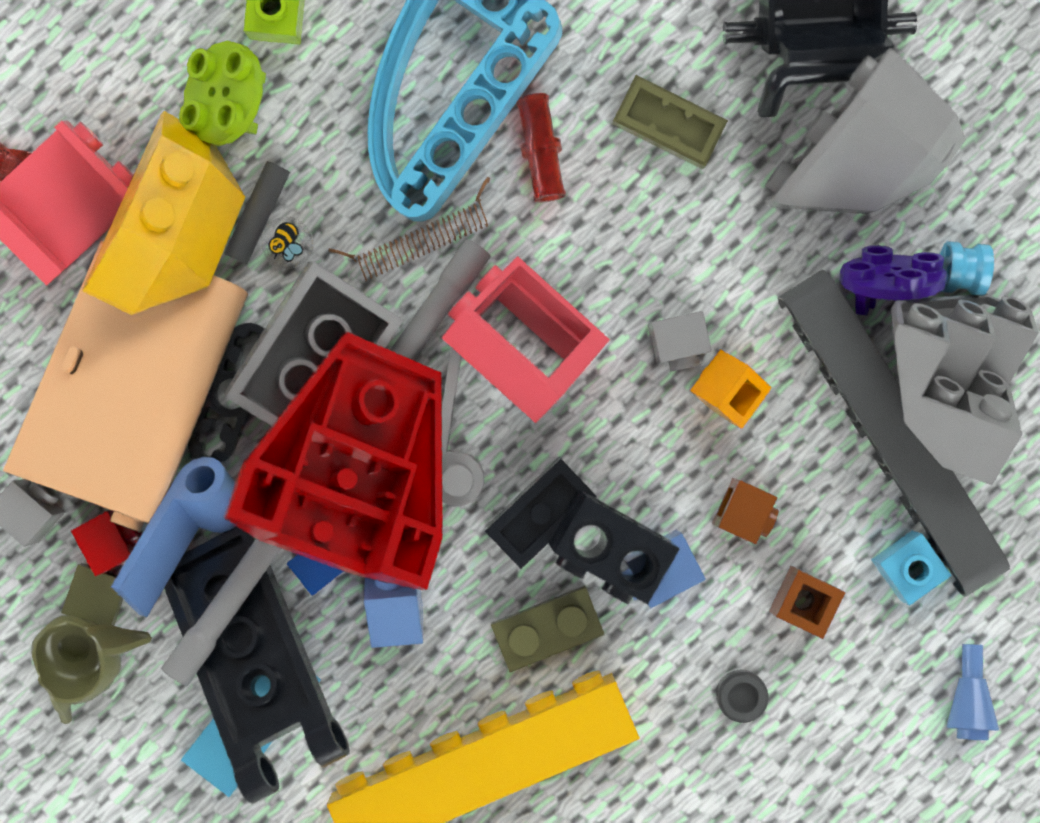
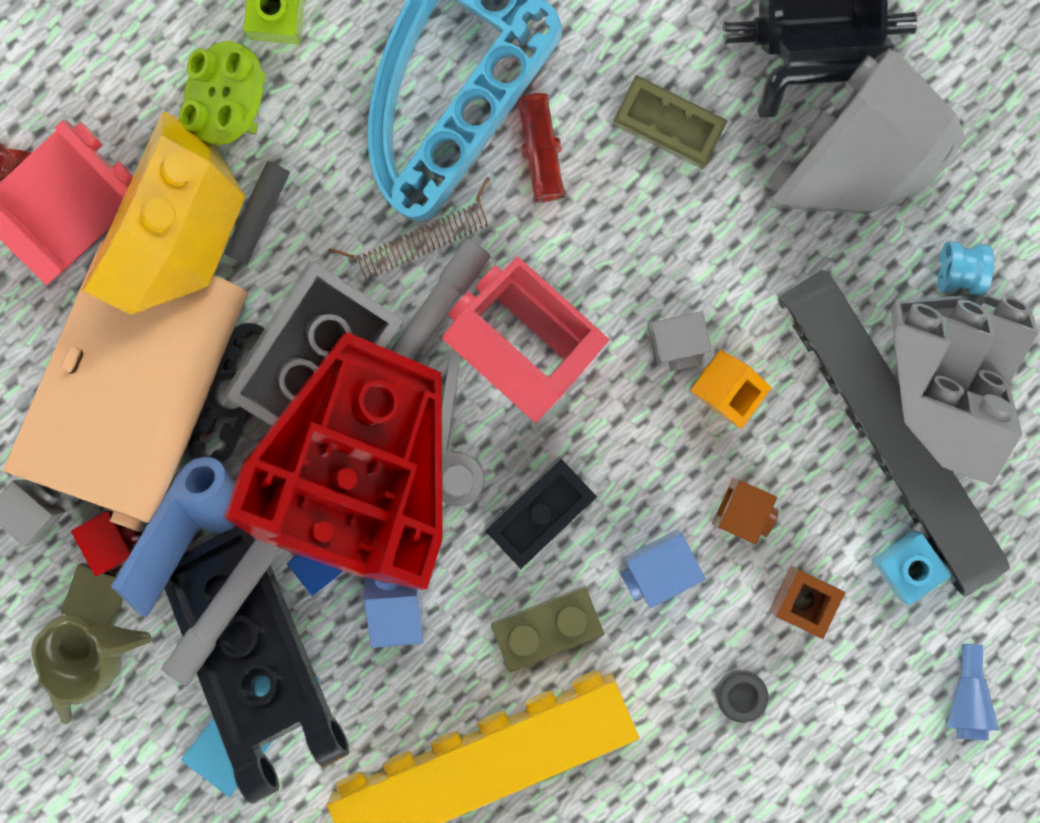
tile [261,217,314,269] -> none
black brick [549,489,680,605] -> none
dark purple plate [839,245,947,316] -> none

